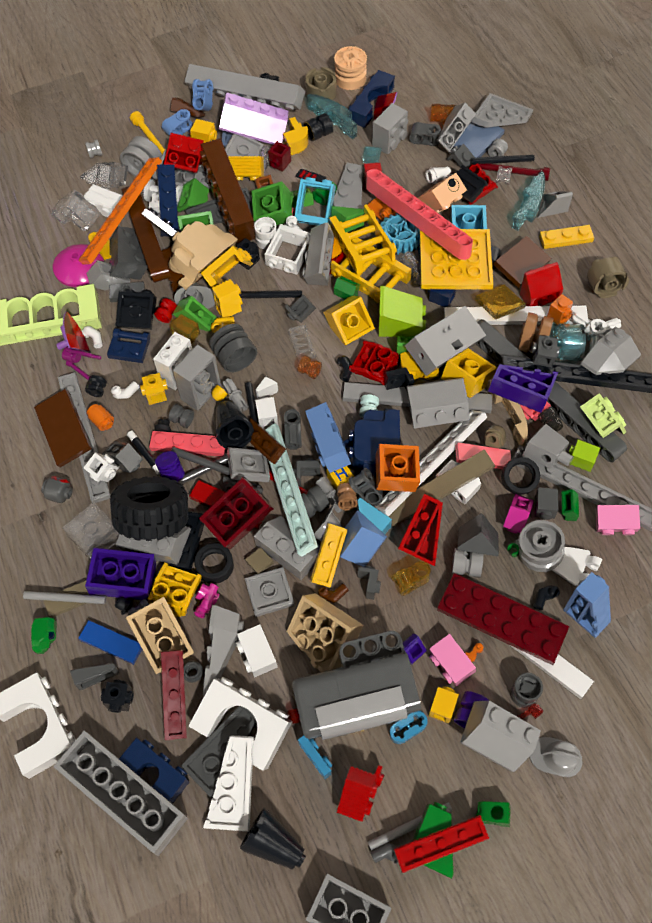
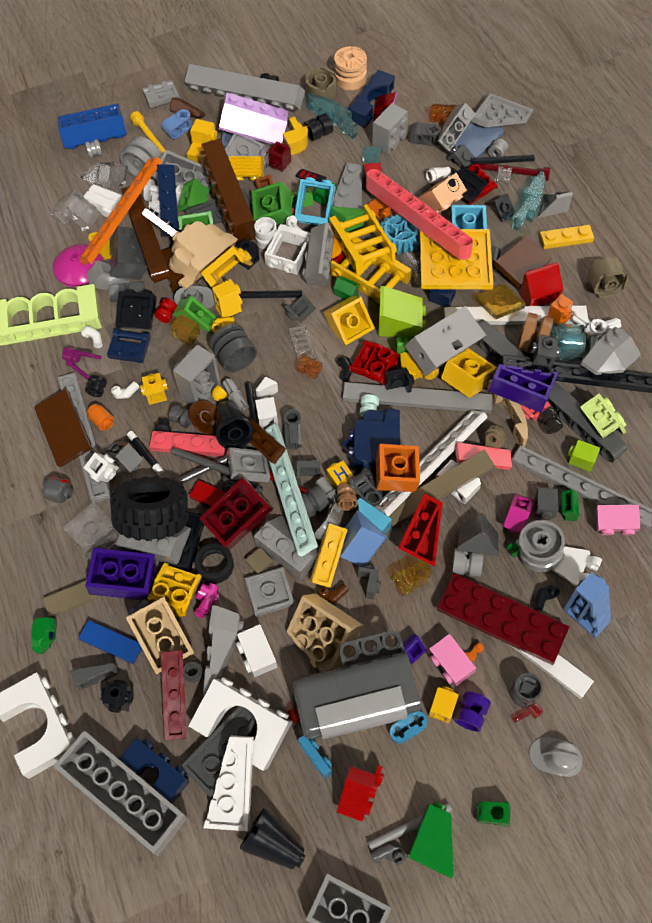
light grey bar [23,591,106,604] -> none
shield [56,311,90,352] -> none
black piece [115,597,133,615] -> none
white window [153,332,192,390] -> none
dark purple piece [155,451,185,482] -> none
red slope [164,133,204,173] -> none
medium blue piece [192,79,213,111] -> none
medium blue wedge [305,402,351,473] -> none
red tile [393,815,489,873] -> none
light grey slope [407,378,470,428] -> none
light grey slope [460,701,541,772] -> none
black tyre [501,457,541,495] -> none
light grey torso [523,424,574,468] -> none
none -> blue slope [57,103,127,149]
none -> light grey plate [142,80,179,108]
none -> reddish brown dish [188,400,217,434]
none -> black bracket [485,194,516,222]

